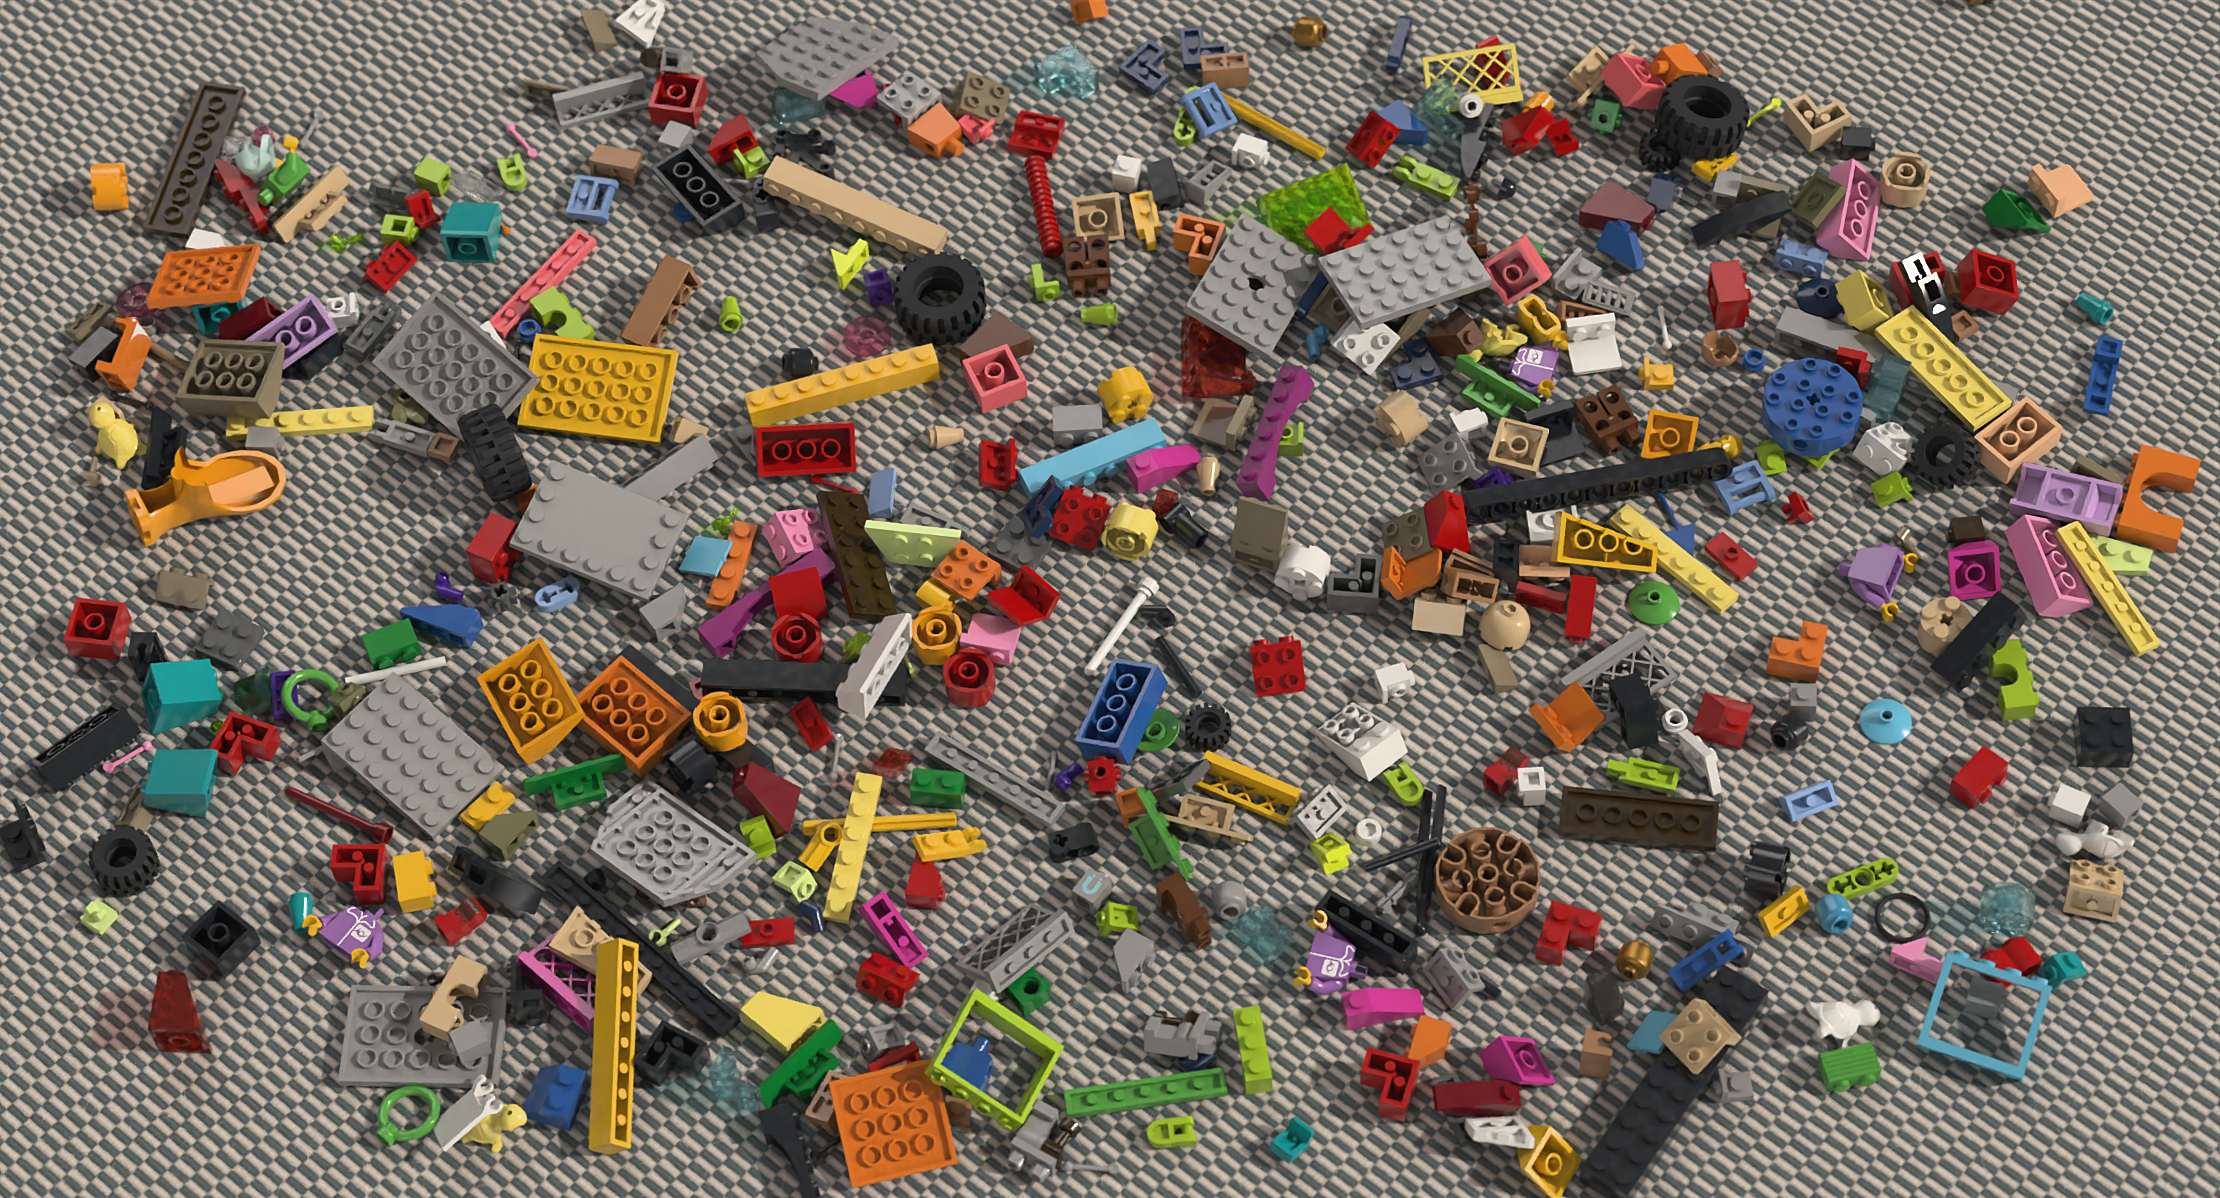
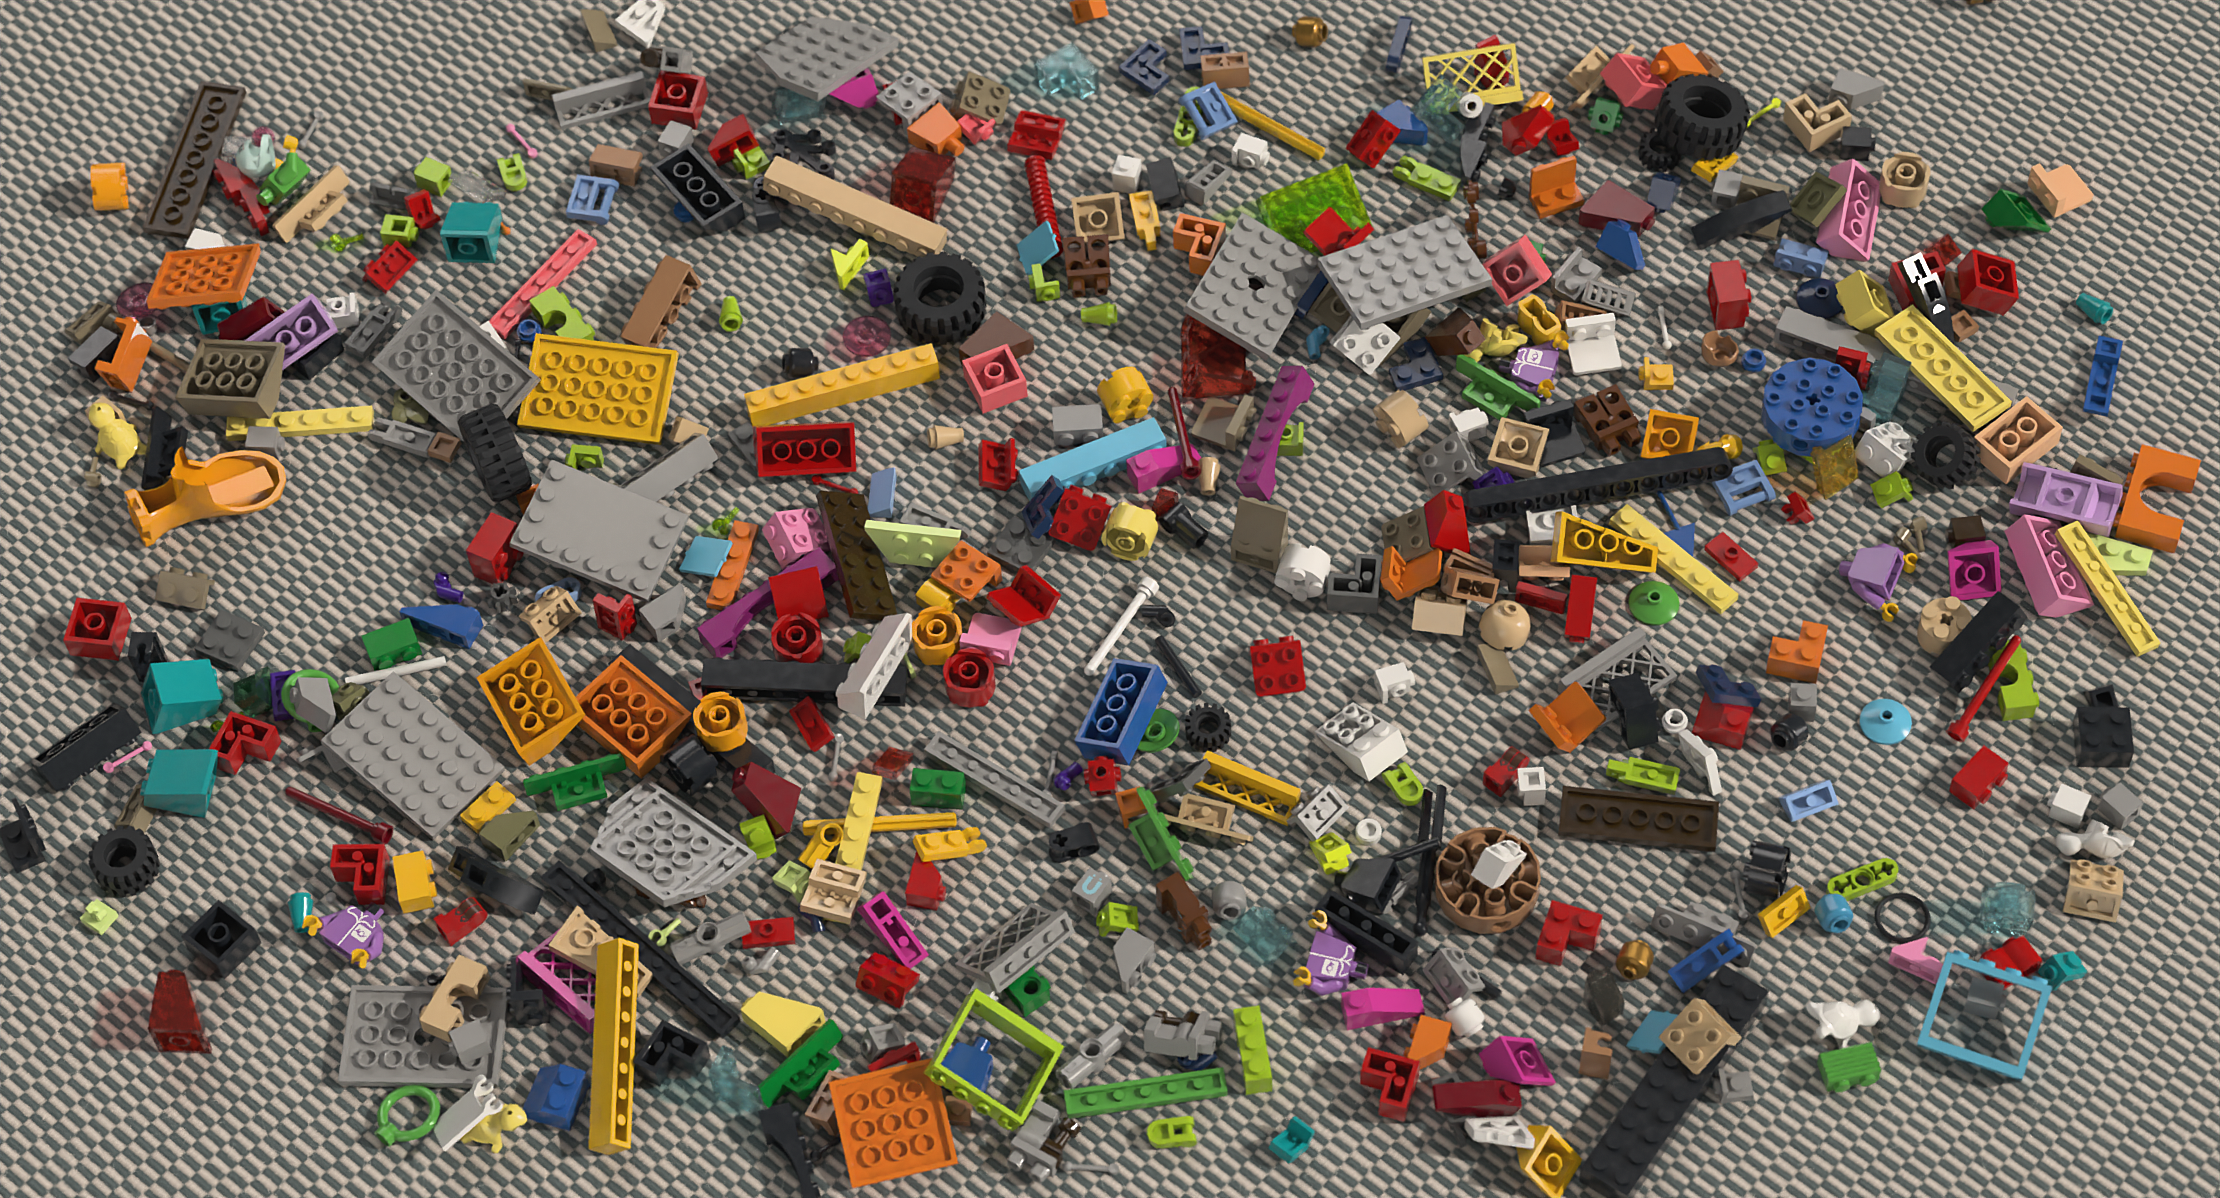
none -> light grey slope [290,677,336,733]
none -> tan bracket [519,586,582,643]
none -> lime bracket [565,444,604,470]
none -> red bracket [593,593,637,641]
none -> tan slope [800,859,867,924]
none -> clear red slope [889,147,956,223]
none -> medium azure piece [1016,221,1059,275]
none -> light grey piece [1056,1023,1129,1089]
none -> dark red piece [1168,387,1201,480]
none -> black torso [1334,859,1402,914]
none -> white head [1445,997,1485,1038]
none -> white slope [1471,840,1527,889]
none -> orange bracket [1529,156,1584,219]
none -> dark blue plate [1695,664,1761,707]
none -> light grey hinge [1730,870,1749,921]
none -> clear yellow hinge [1810,434,1859,500]
none -> light grey slope [1828,68,1885,110]
none -> dark tan hand [1910,516,1927,552]
none -> clear red slope [1924,234,1962,266]
none -> red piece [1946,635,2021,743]
none -> black slope [2083,684,2119,707]

